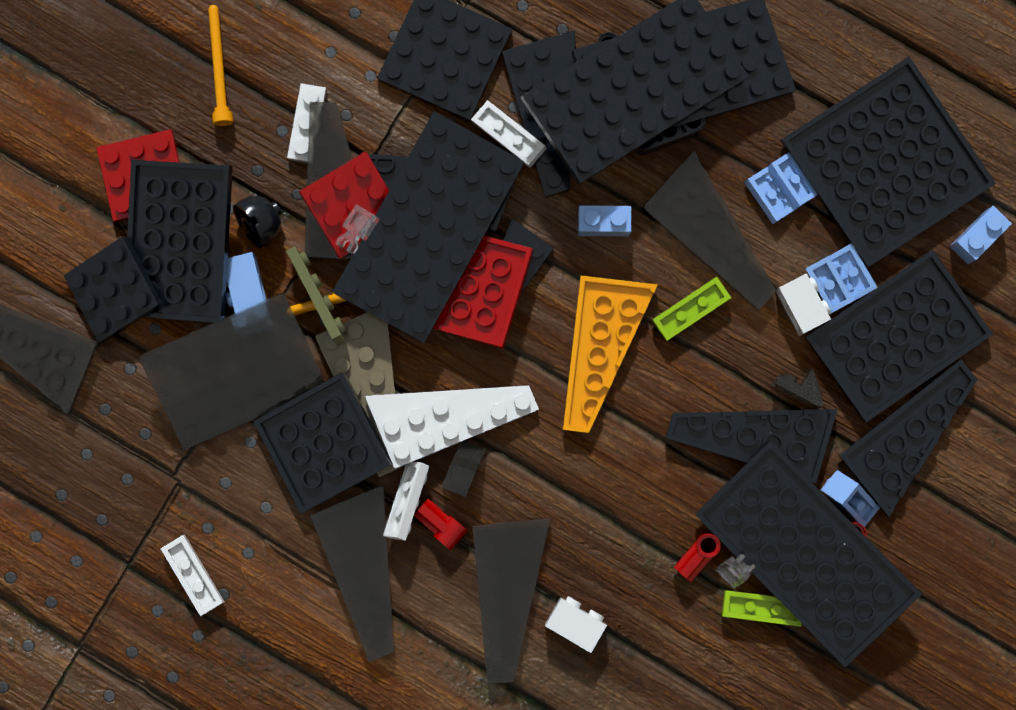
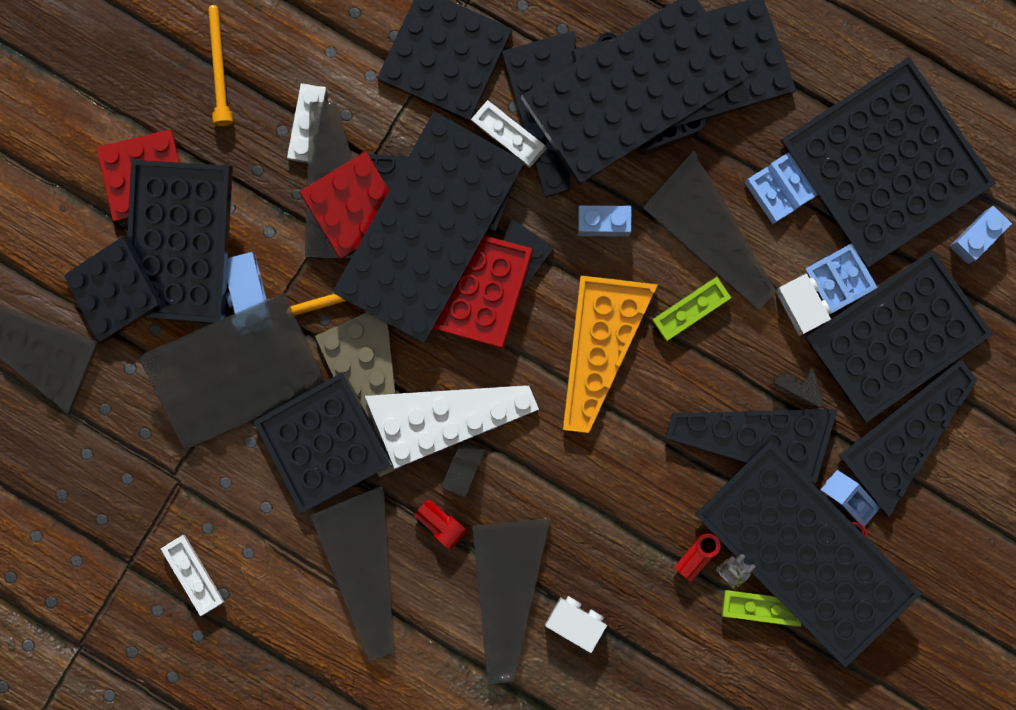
black cylinder [233,196,282,248] -> none
olive plate [286,246,346,345] -> none
clear plate [336,204,380,255] -> none
white plate [383,462,429,541] -> none

